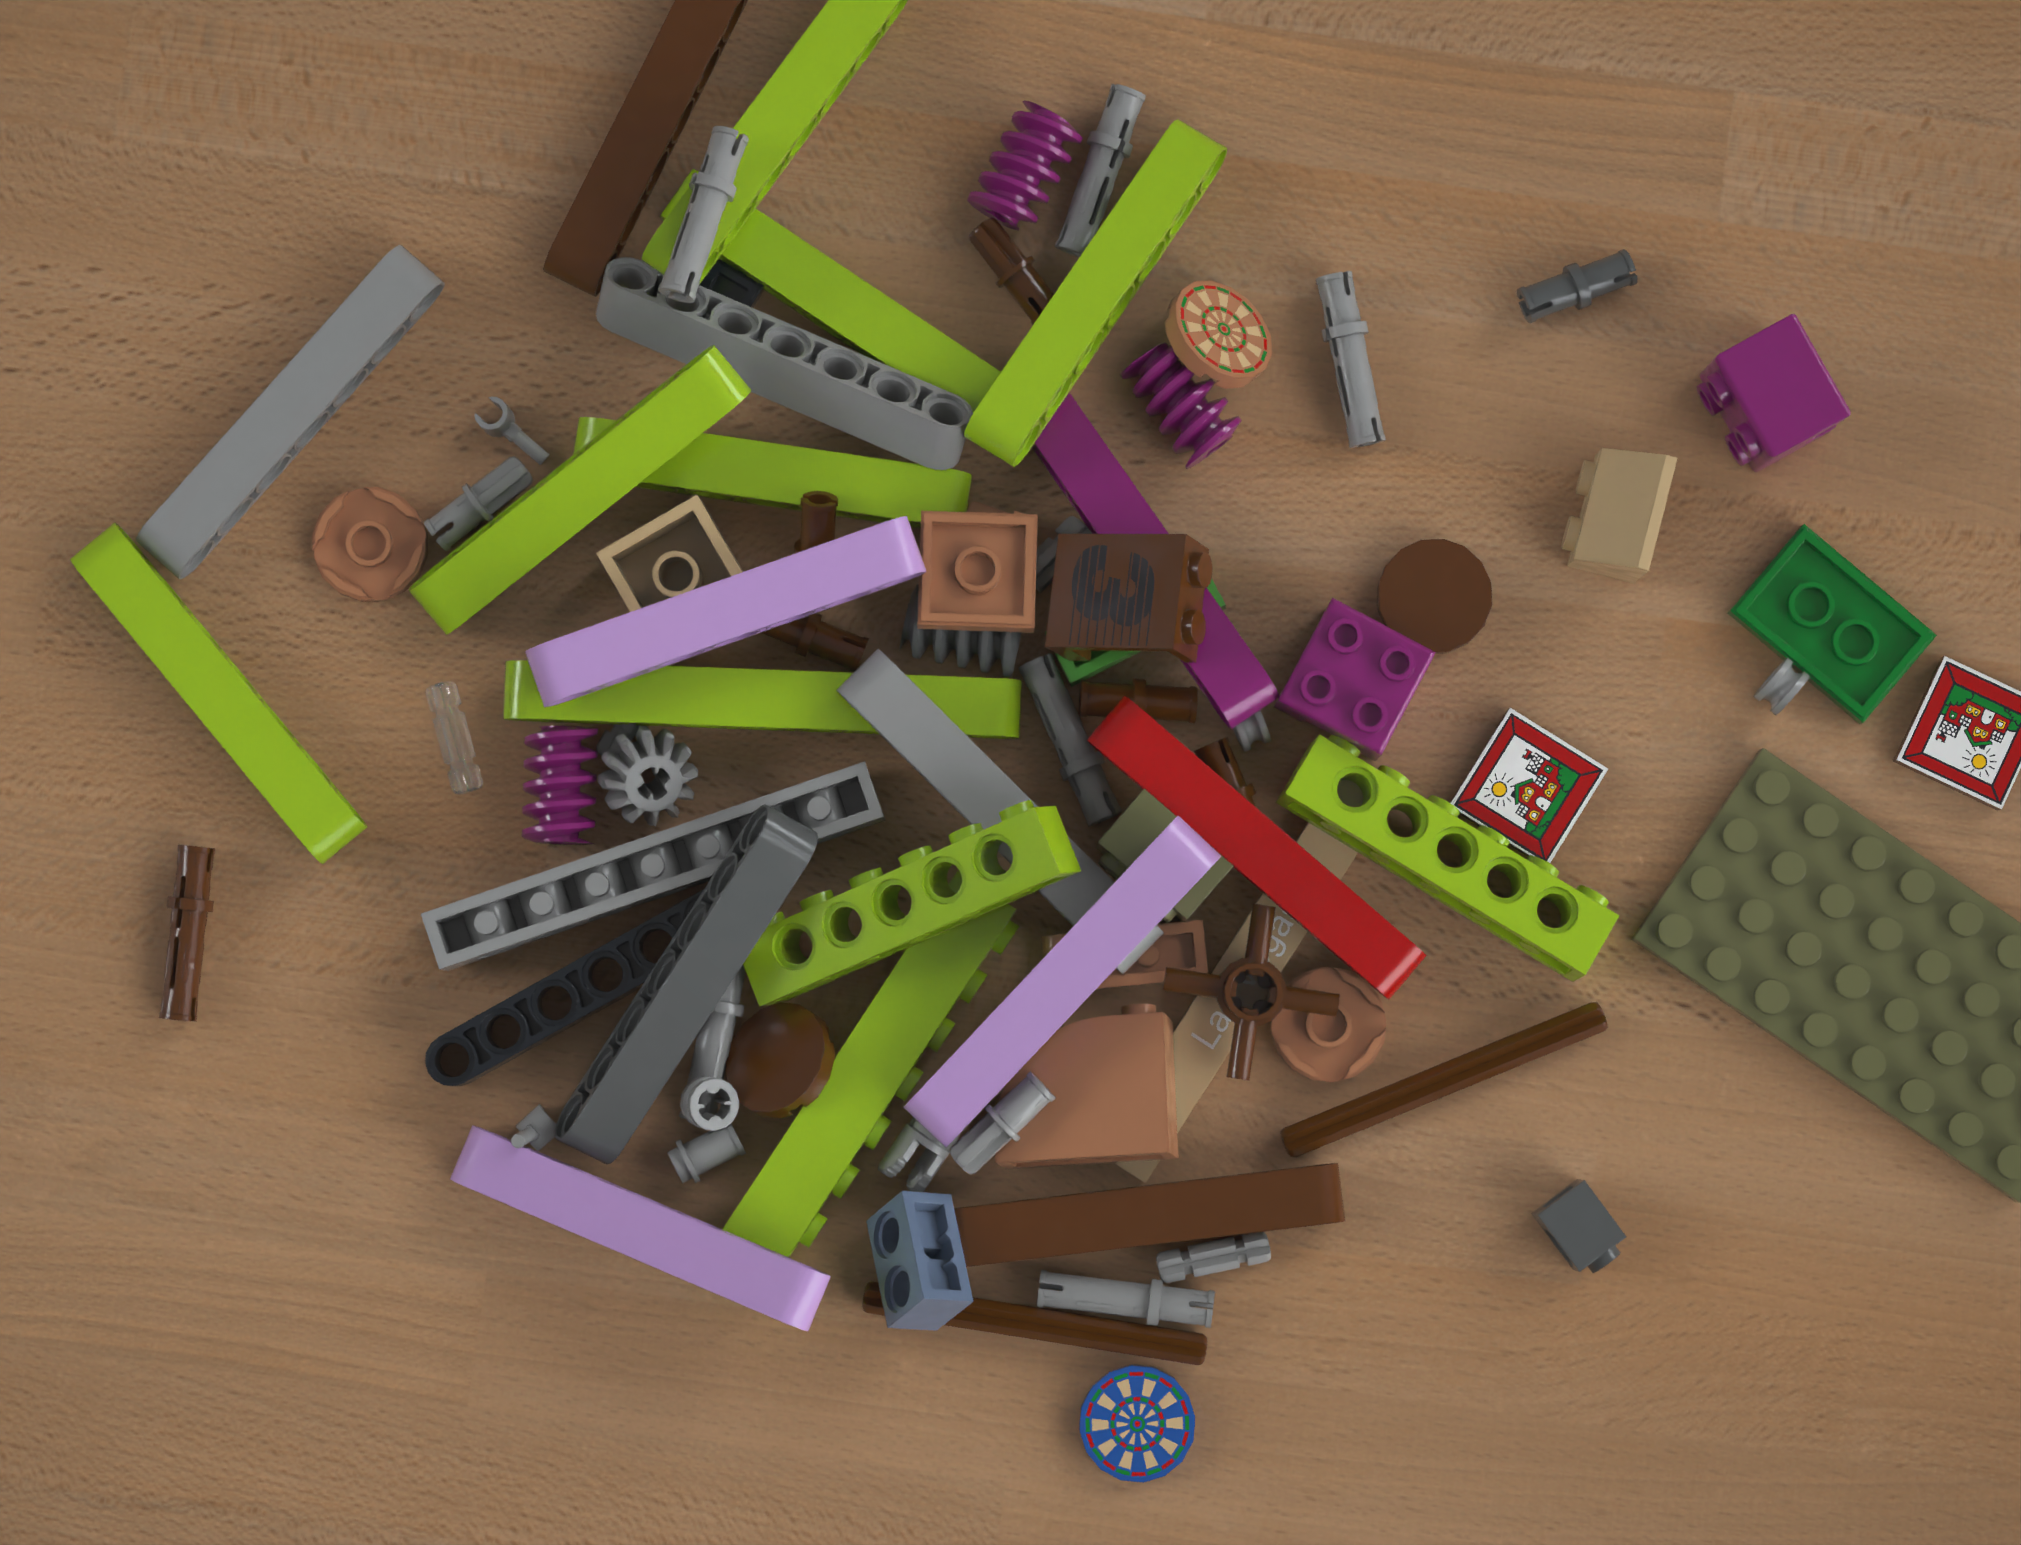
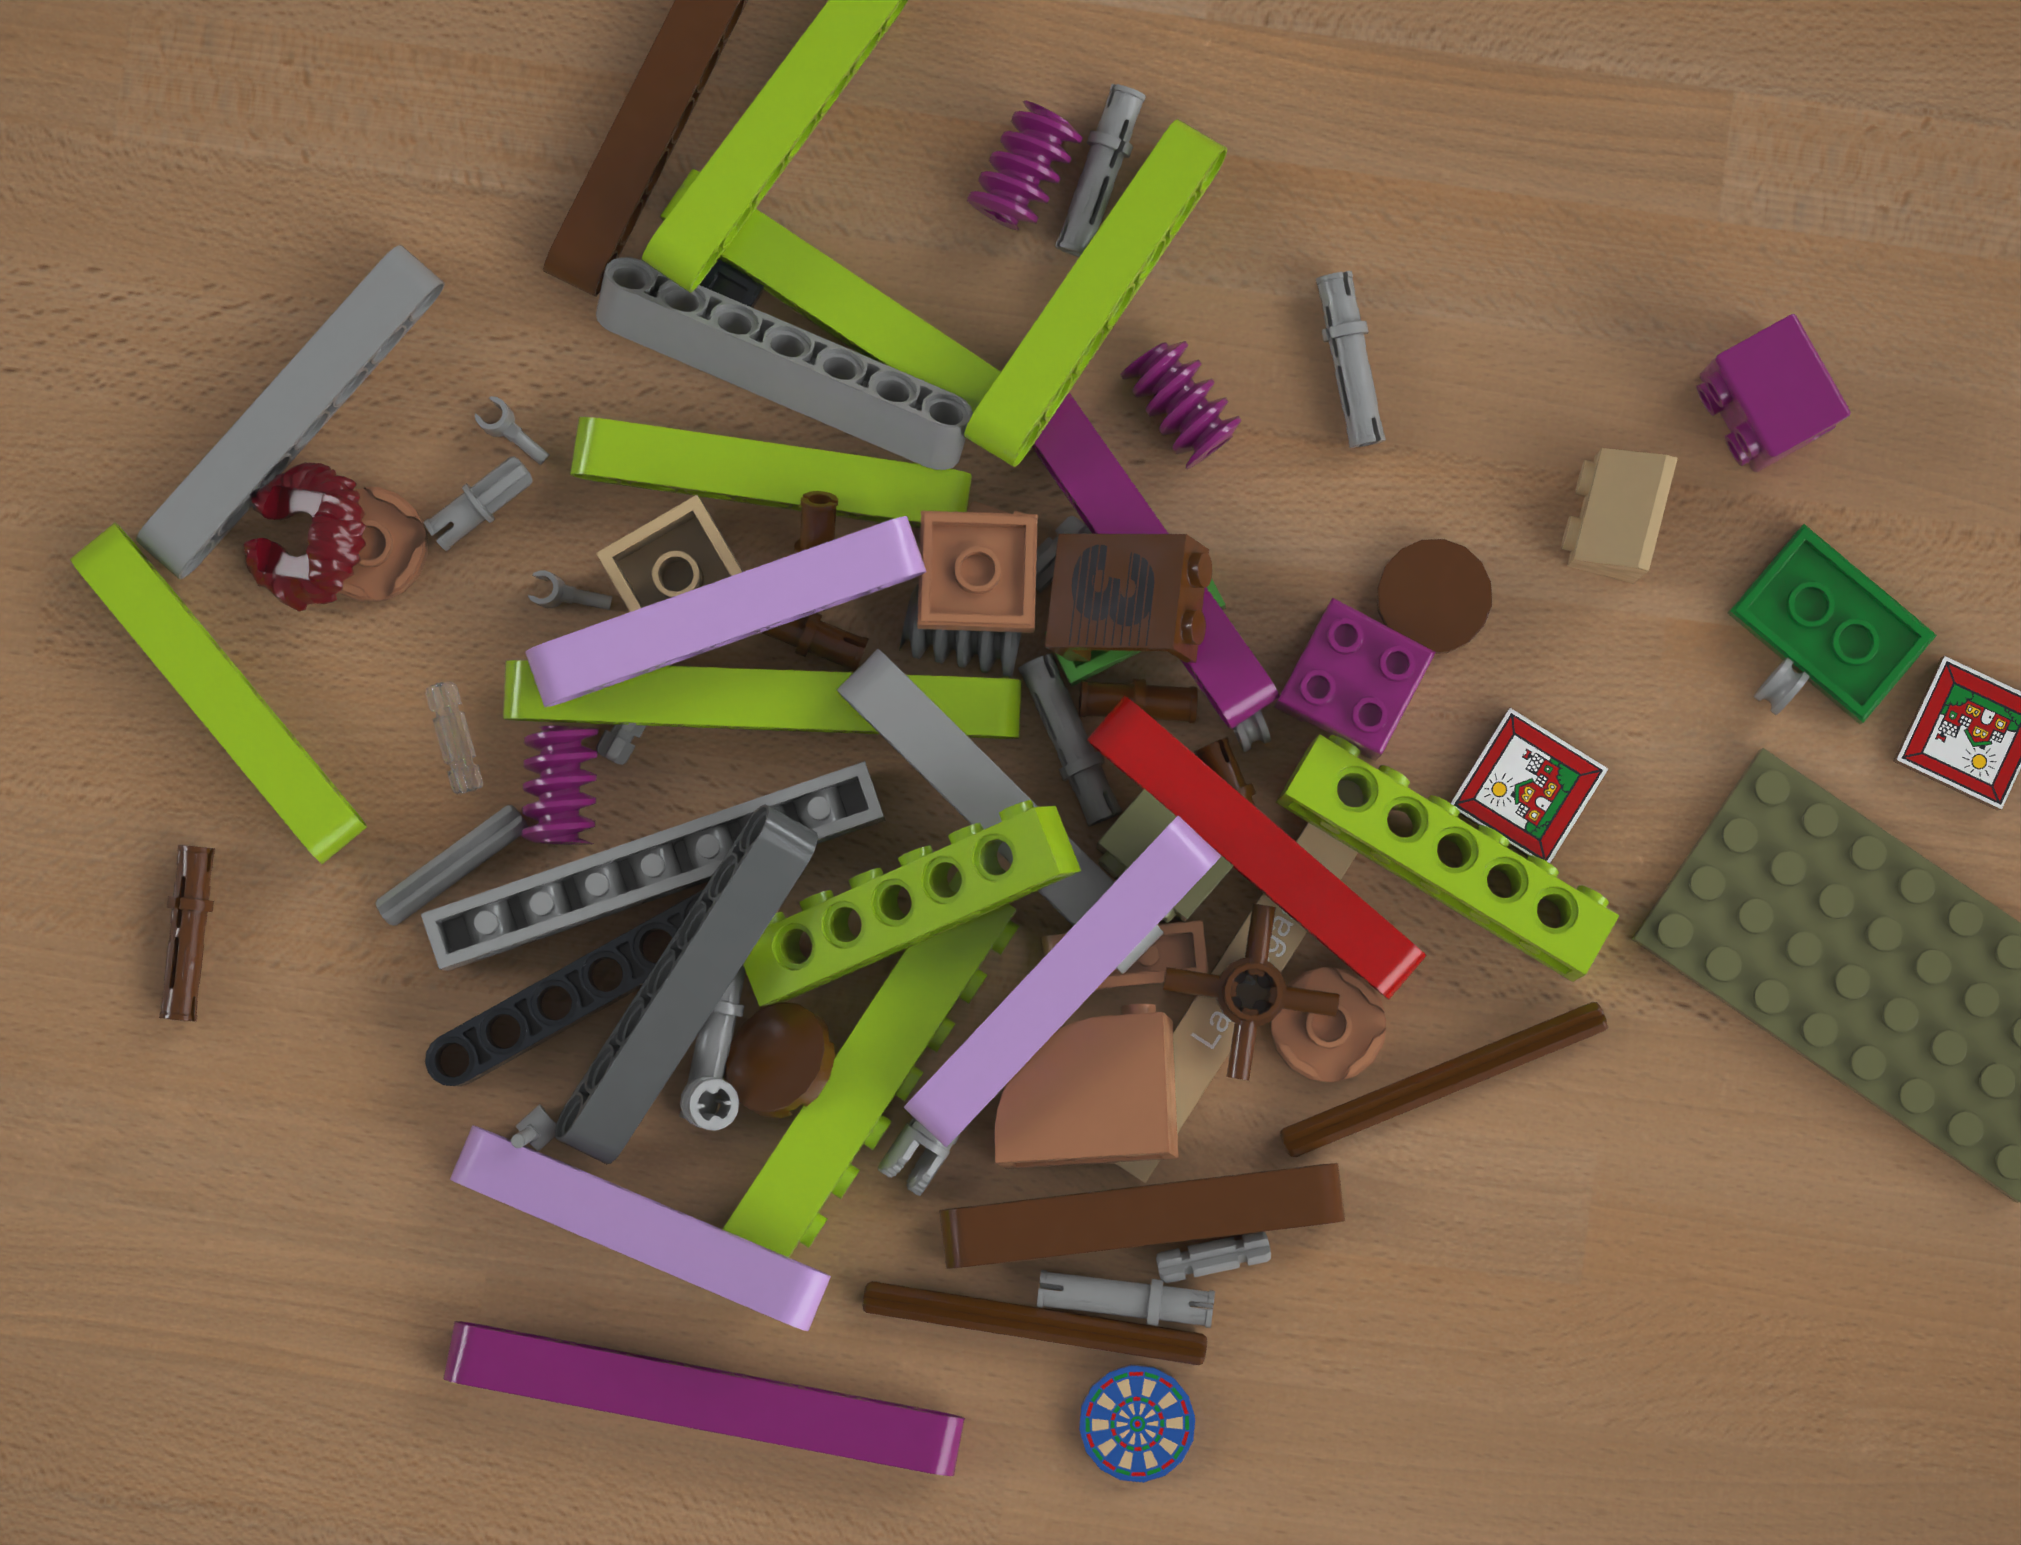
lime beam [409,344,752,635] -> none
light grey gear [598,725,698,826] -> none
light grey pin [658,126,749,303] -> none
light grey pin [667,1124,746,1183] -> none
sand blue brick [866,1191,973,1331] -> none
light grey axle [950,1071,1056,1175] -> none
reddish brown axle [969,217,1054,325] -> none
nougat tile [1165,280,1272,389] -> none
dark grey pin [1517,249,1638,323] -> none
dark grey brick [1531,1179,1626,1273] -> none
none -> dark red piece [243,463,366,612]
none -> light grey axle [375,805,528,926]
none -> magenta beam [443,1321,965,1476]
none -> light grey hand [528,570,612,610]

